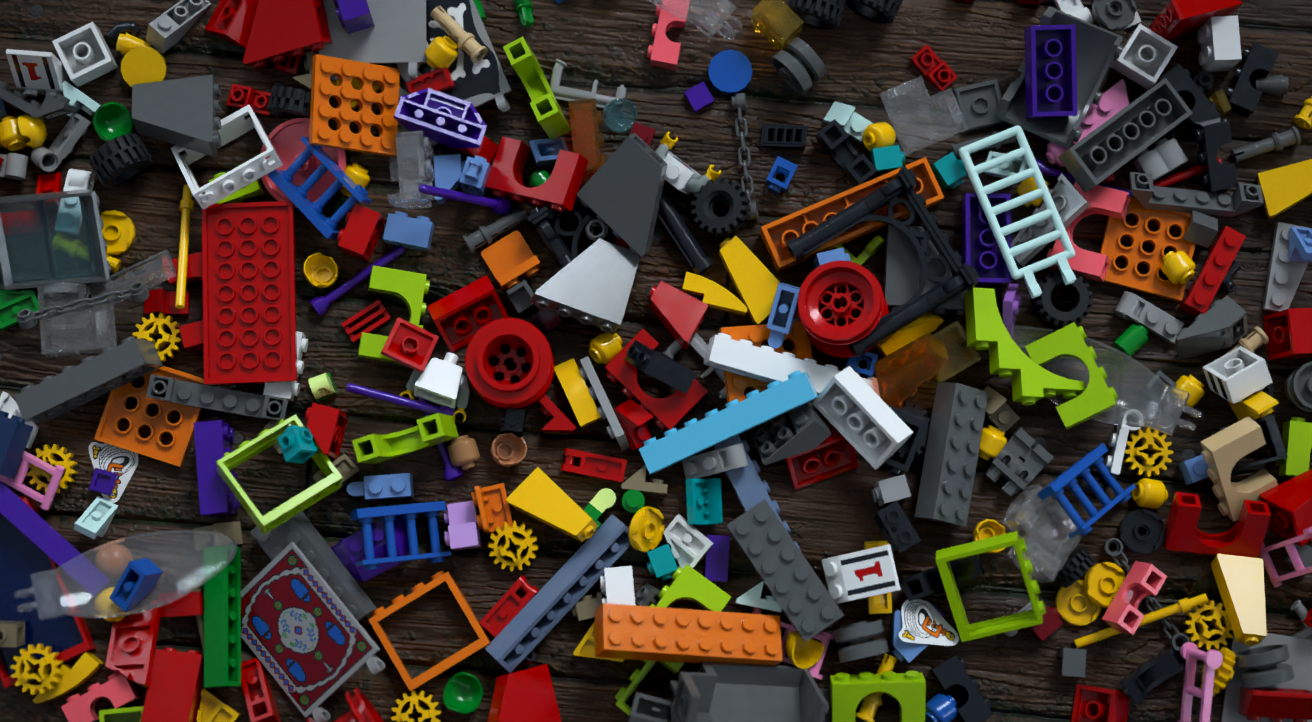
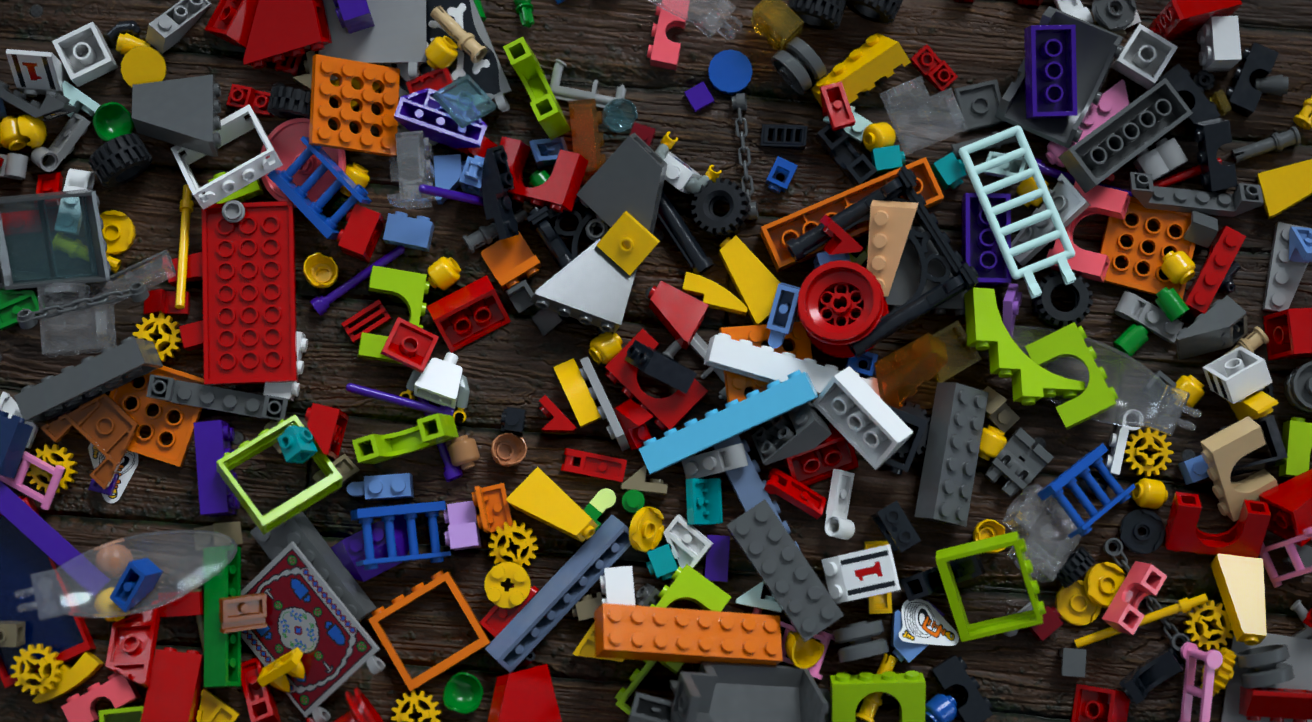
light aqua slope [74,496,118,539] -> none
yellowish green leg [308,373,338,401] -> none
red wheel [465,318,554,409] -> none
light grey brick [871,474,911,507] -> none
yellow slope [875,312,944,365] -> none
none -> dark orange wing [41,393,139,490]
none -> dark orange plate [219,593,267,633]
none -> light grey plate [222,200,245,223]
none -> yellow tile [257,647,305,693]
none -> yellow head [427,257,461,290]
none -> clear light blue plate [433,74,497,128]
none -> black slope [482,145,519,240]
none -> yellow plate [484,562,531,608]
none -> yellow plate [596,211,660,275]
none -> red plate [764,468,827,519]
none -> yellow wedge [810,33,911,106]
none -> red slope [820,81,856,131]
none -> red slope [820,214,864,255]
none -> white plate [824,469,855,540]
none -> light nougat wedge [867,200,918,297]
none -> green brick [1155,287,1190,323]

